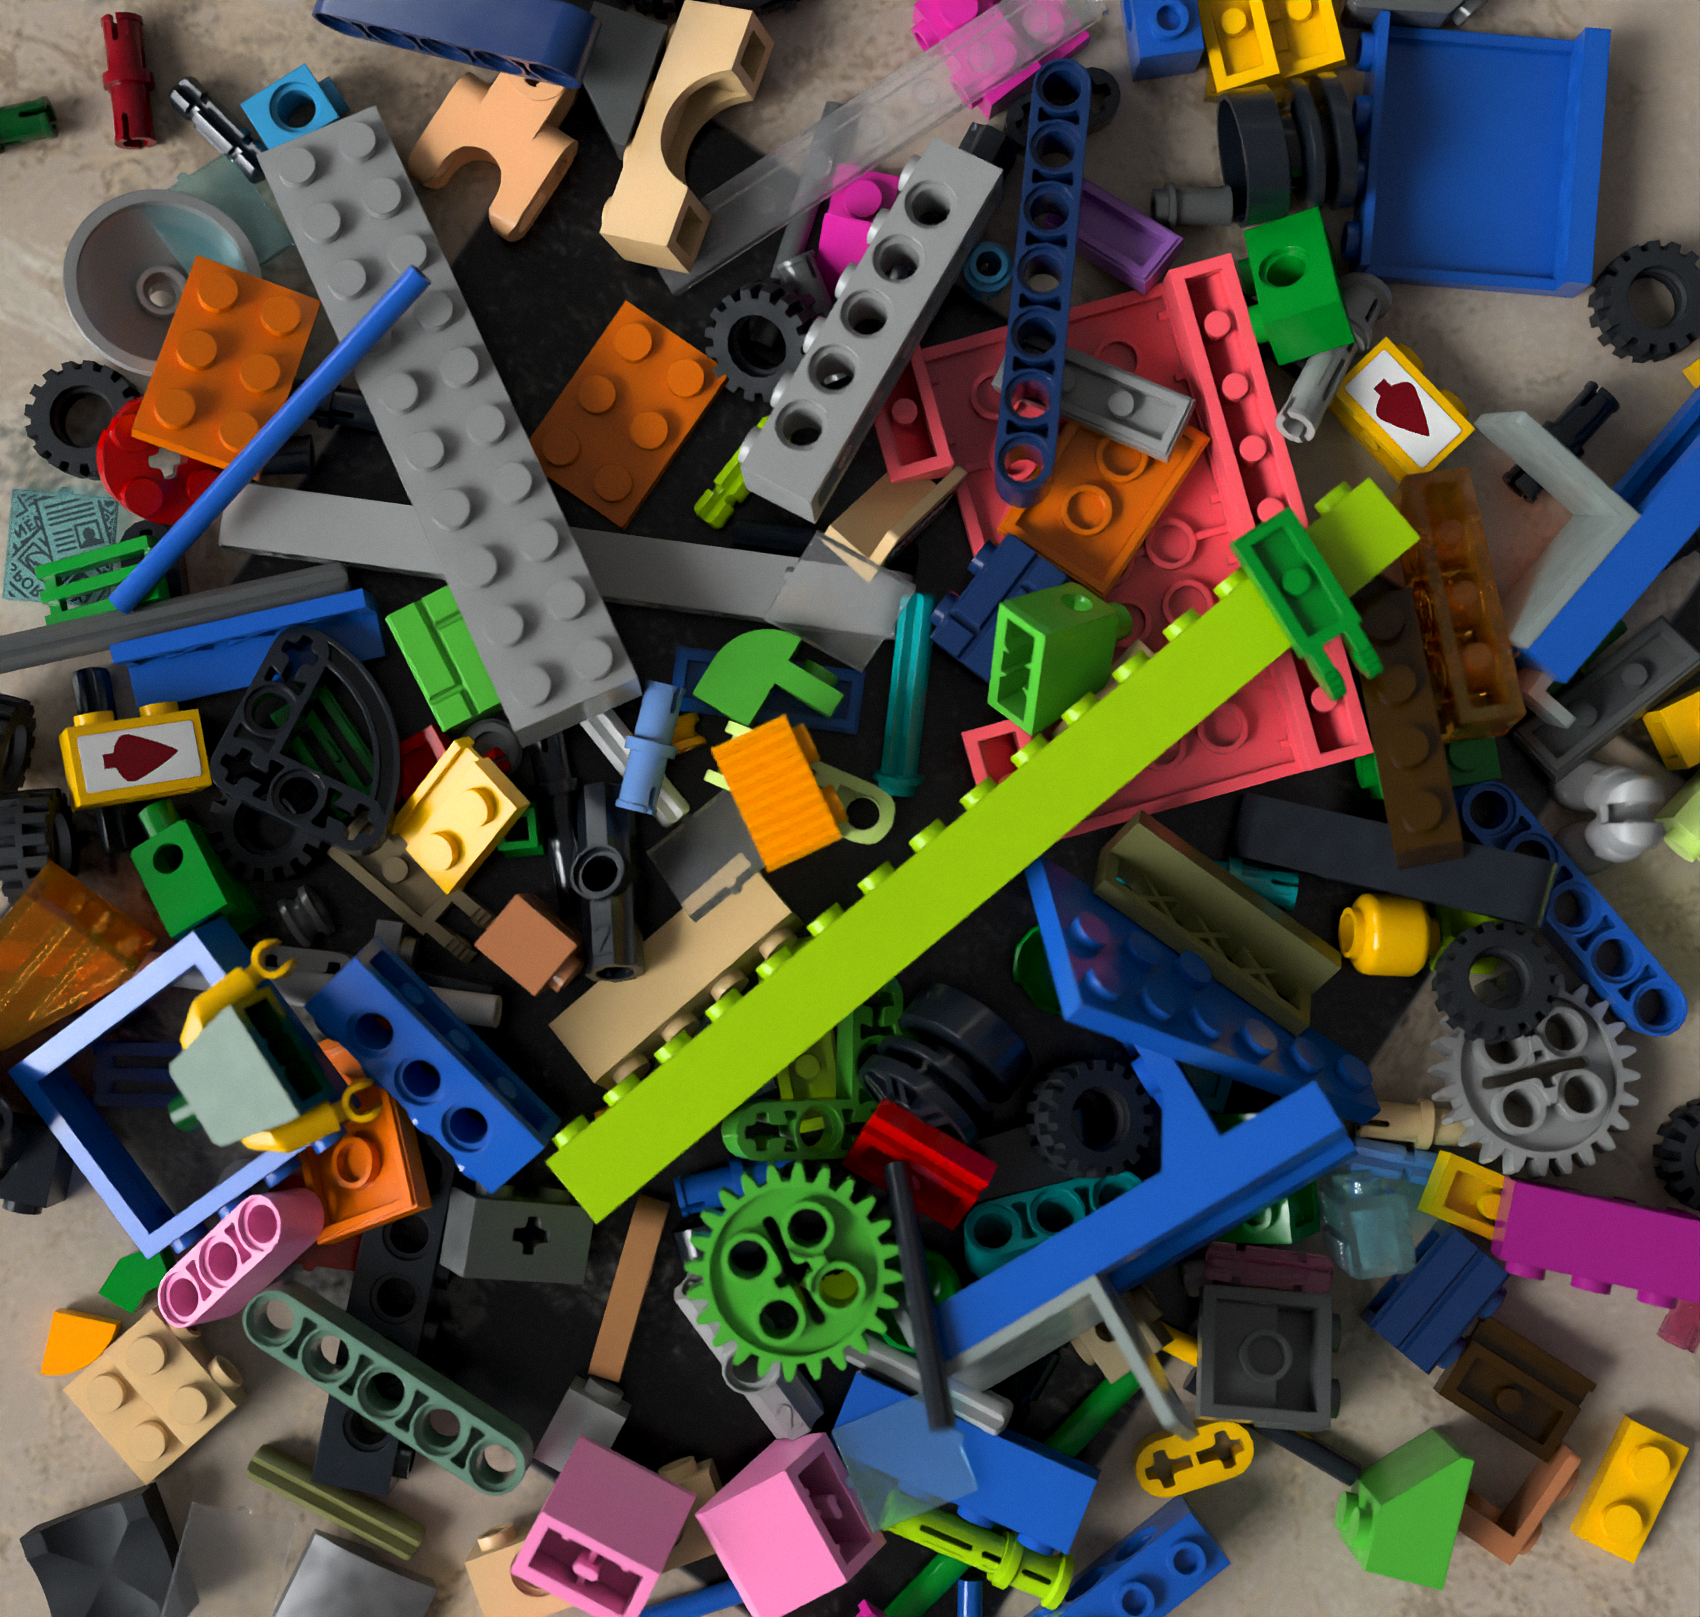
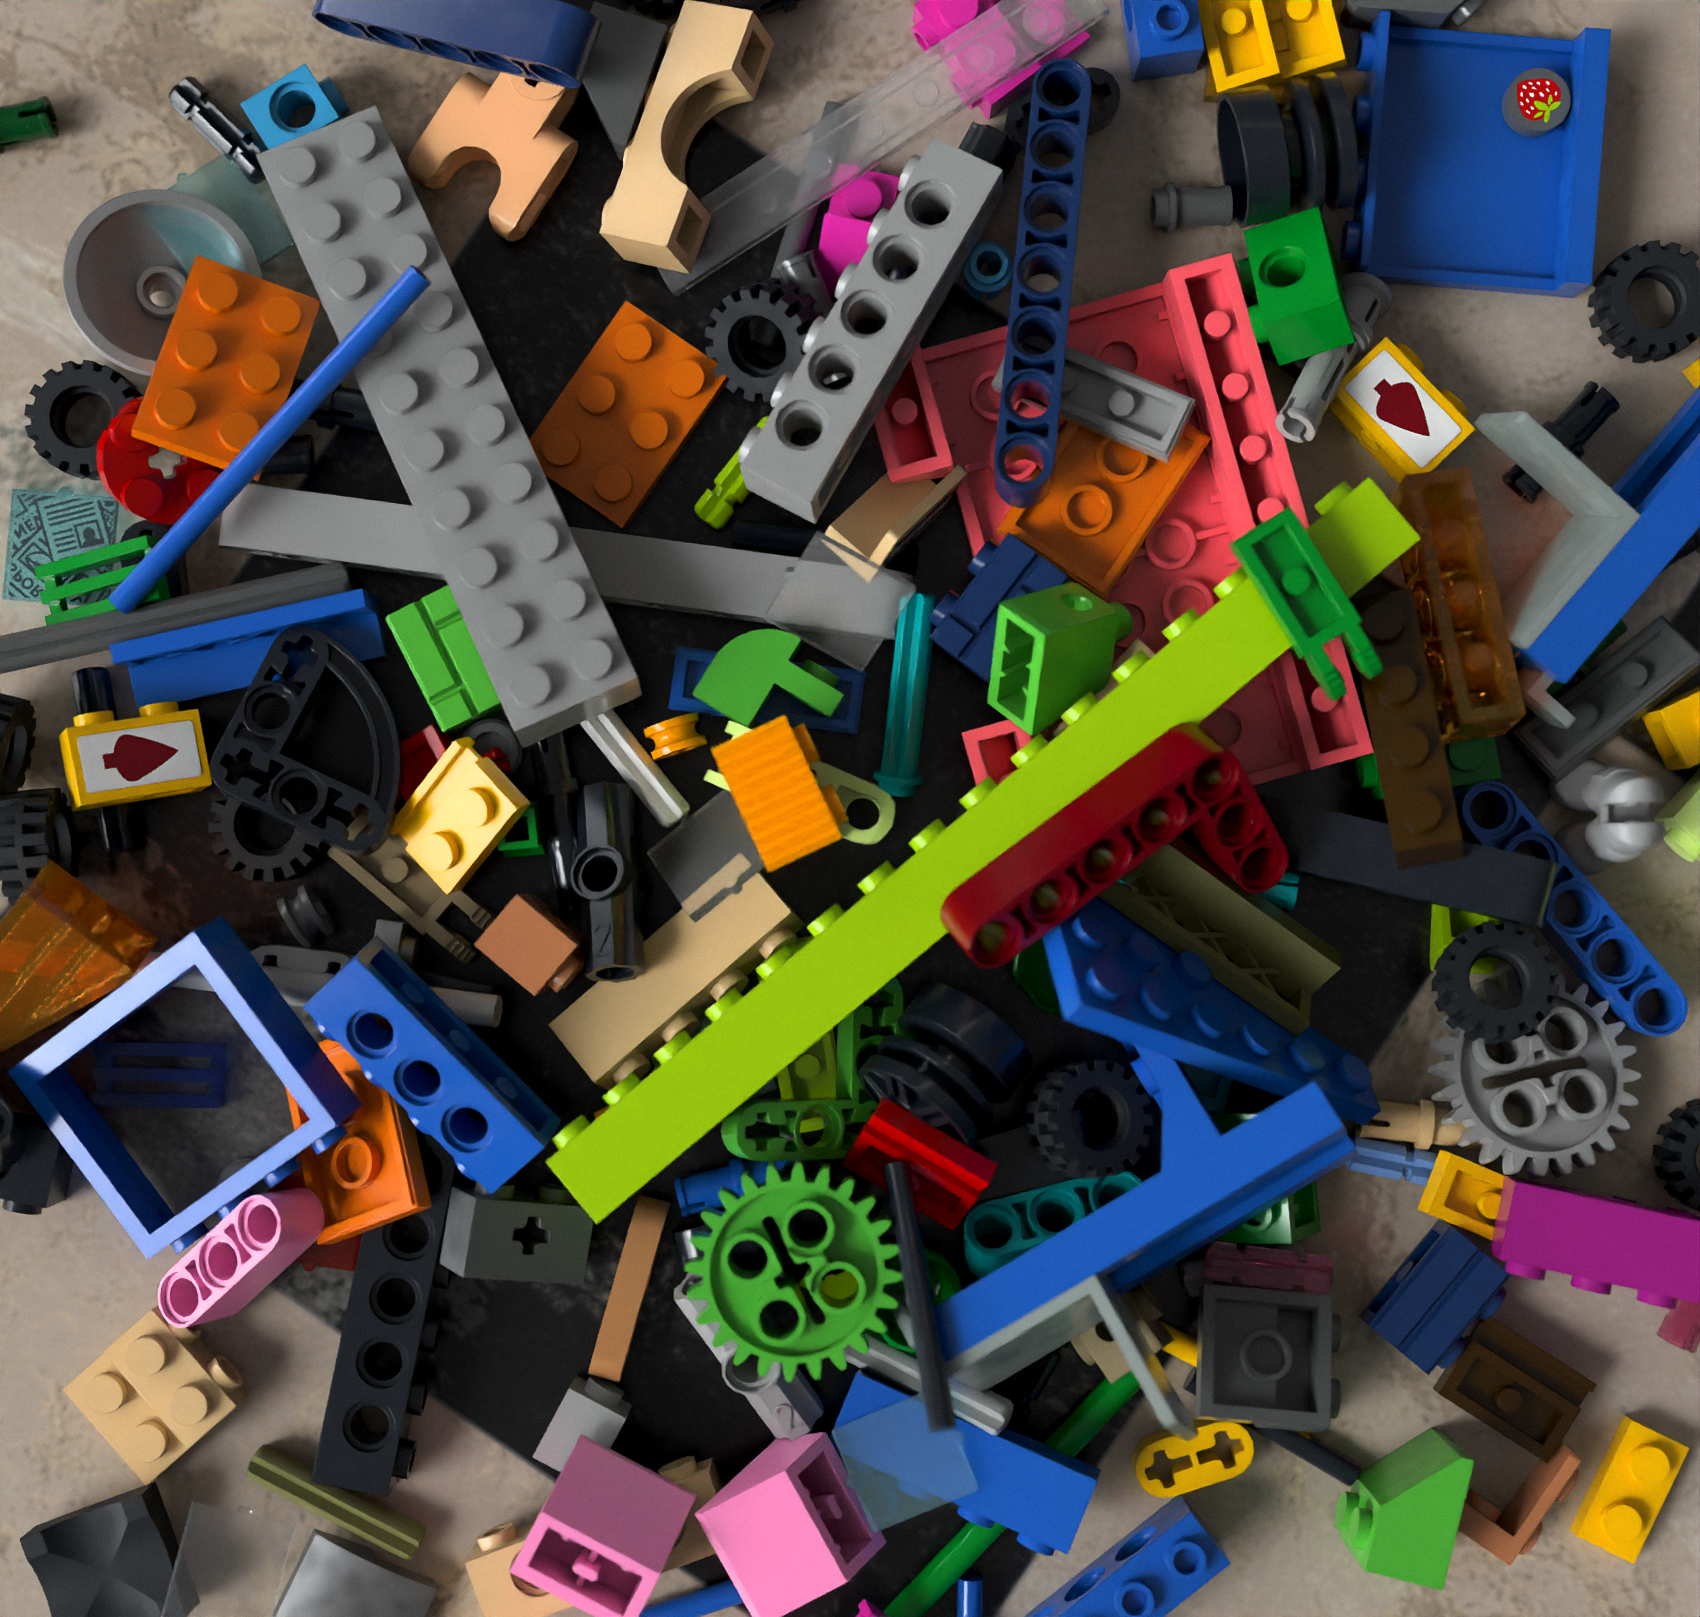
light orange tile [40,1308,123,1375] -> none
green piece [98,1244,177,1315] -> none
dark red pin [100,12,157,150] -> none
green torso [131,799,267,941] -> none
torso [168,939,383,1153] -> none
sand green beam [243,1280,534,1496] -> none
green tile [270,682,374,821] -> none
medium blue pin [615,679,686,815] -> none
lime pin [878,1488,1075,1611] -> none
medium lavender tile [1043,177,1184,296] -> none
clear light blue brick [1317,1169,1417,1280] -> none
yellow head [1338,893,1440,977] -> none
none -> dark red beam [940,722,1289,968]
none -> tile [1501,68,1571,137]

